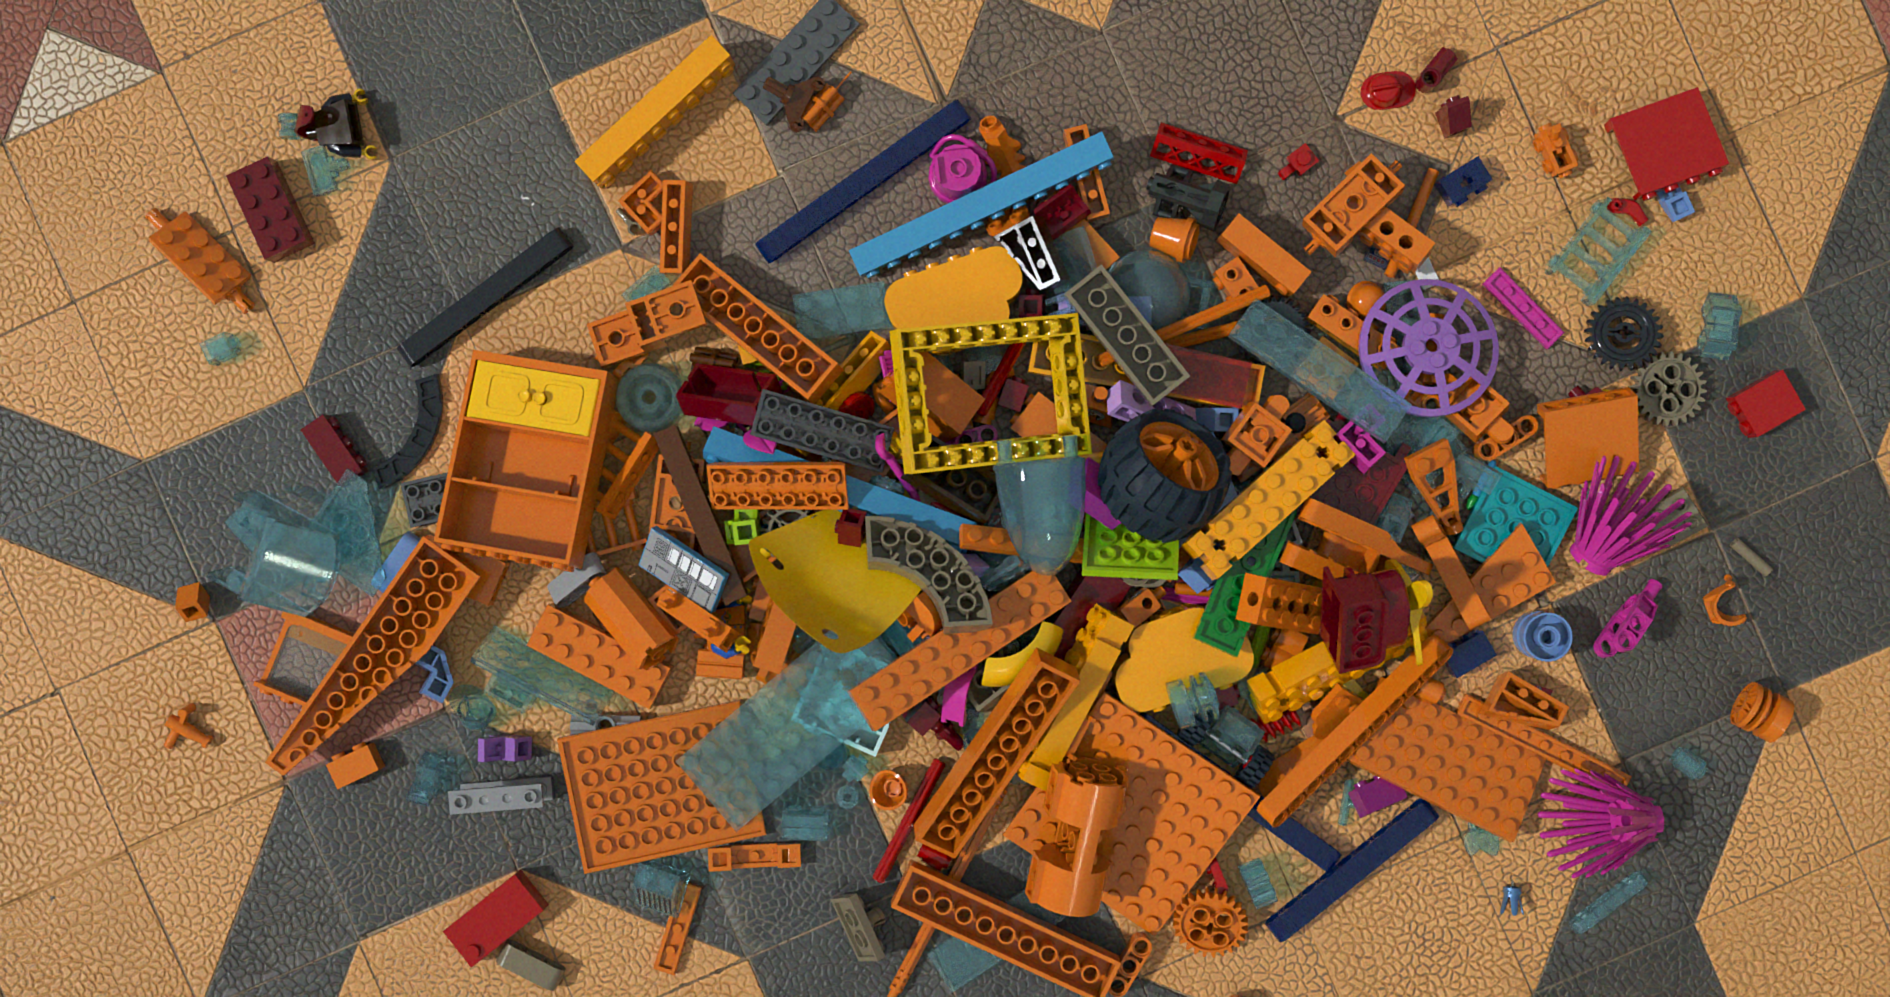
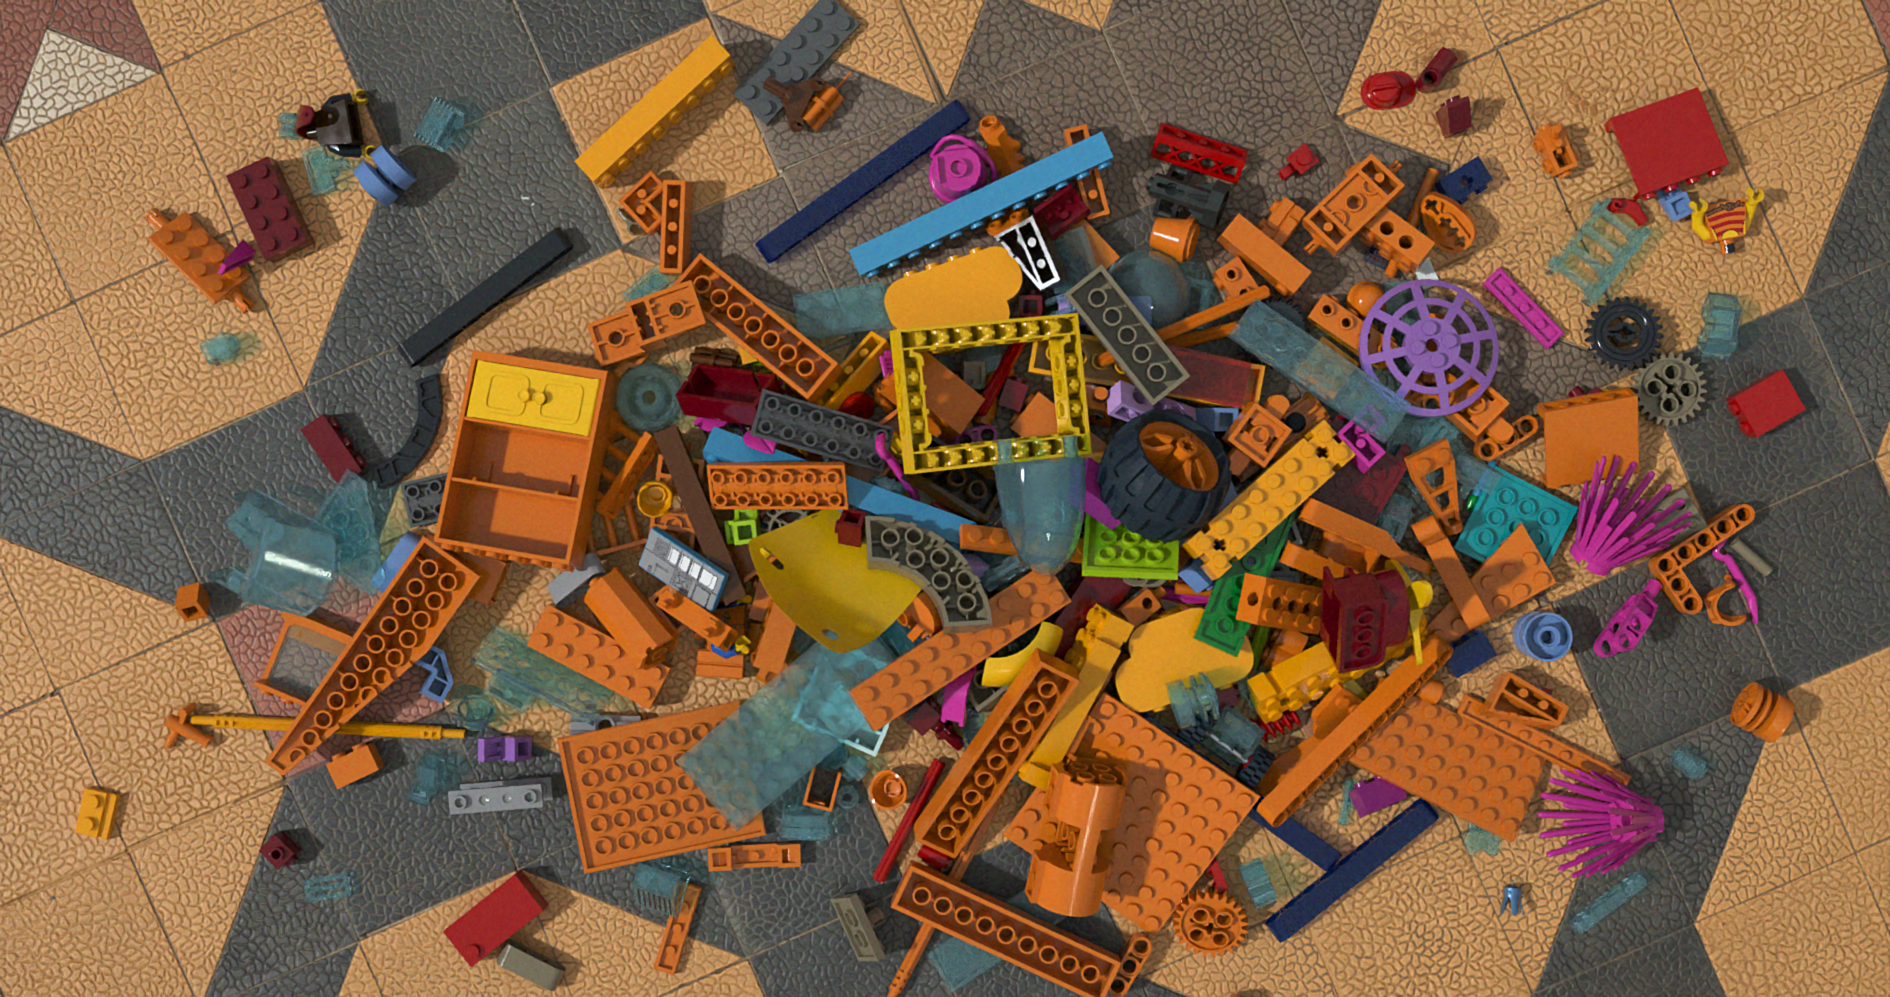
none -> light orange plate [74,787,121,840]
none -> light orange axle [191,714,466,740]
none -> dark pink piece [218,239,256,275]
none -> dark red brick [259,831,302,870]
none -> clear light blue tile [303,871,354,903]
none -> medium blue wheel [353,144,417,207]
none -> clear light blue brick [414,96,465,153]
none -> light orange hair [637,480,673,518]
none -> orange piece [802,762,843,812]
none -> orange brick [1256,197,1307,247]
none -> orange piece [1421,191,1477,253]
none -> orange beam [1648,504,1755,614]
none -> torso [1689,188,1764,255]
none -> dark pink piece [1711,537,1758,624]

